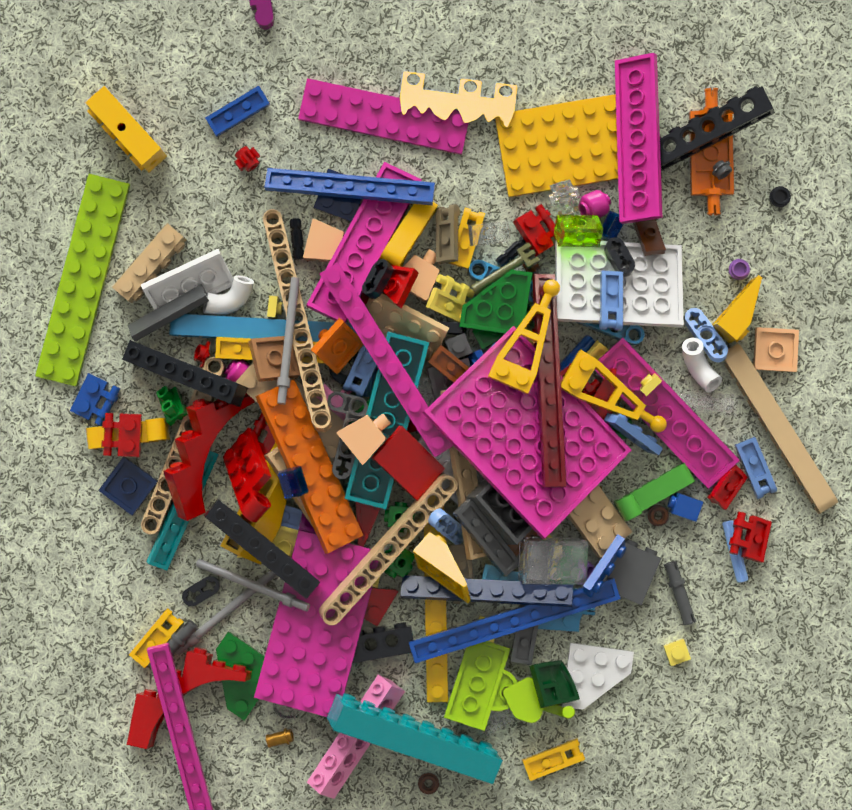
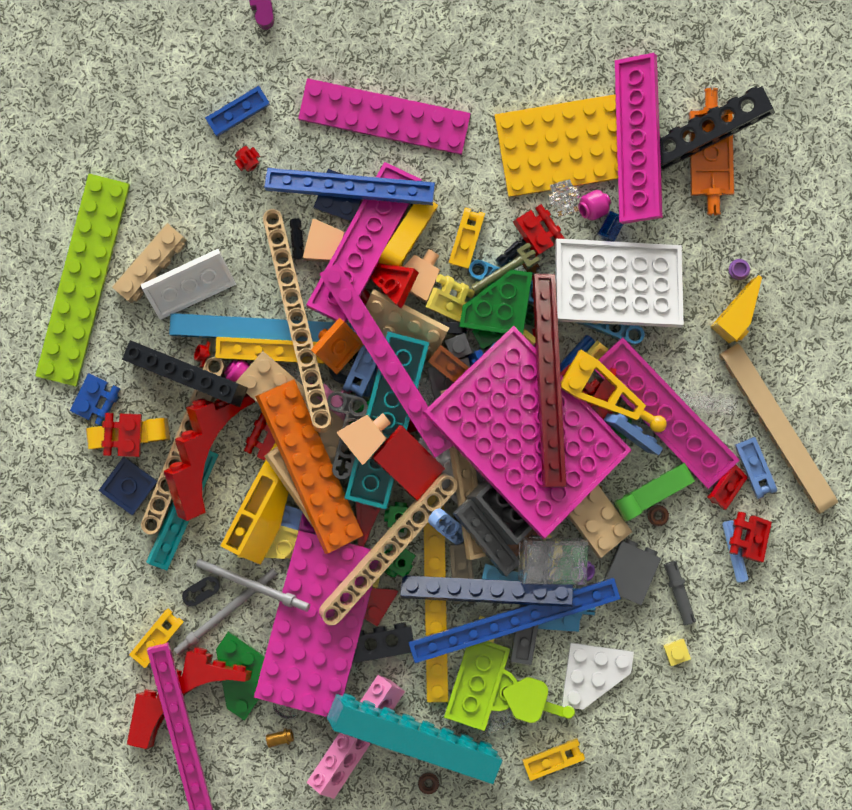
yellow brick [85,86,167,173] -> none
dark grey tile [128,284,209,341] -> none
green hips [156,386,188,426] -> none
dark grey pin [168,619,199,656] -> none
white cylinder [203,276,254,315] -> none
black brick [204,499,320,599] -> none
red hinge [223,427,272,523] -> none
medium nougat plate [249,336,300,382] -> none
light yellow plate [267,296,283,319] -> none
light grey bar [277,277,299,405] -> none
clear blue piece [277,466,309,499] -> none
black beam [362,259,393,299] -> none
yellow piece [400,71,517,128] -> none
yellow slope [413,532,471,603] -> none
dark tan plate [436,204,460,264] -> none
clear plate [468,221,511,246] -> none
yellow plate [488,280,560,394] -> none
dark green plate [529,660,580,708] -> none
clear neon green brick [554,215,603,247] -> none
plate [583,534,627,597] -> none
medium blue plate [599,270,623,331] -> none
black beam [604,237,635,277] -> none
reddish brown plate [633,219,666,256] -> none
light yellow plate [640,373,662,396] -> none
blue brick [667,492,703,522] -> none
white cylinder [682,338,722,393] -> none
light blue beam [684,308,728,362] -> none
dark grey plate [712,160,732,180] -> none
light nougat plate [753,327,799,372] -> none
black plate [769,186,791,208] -> none

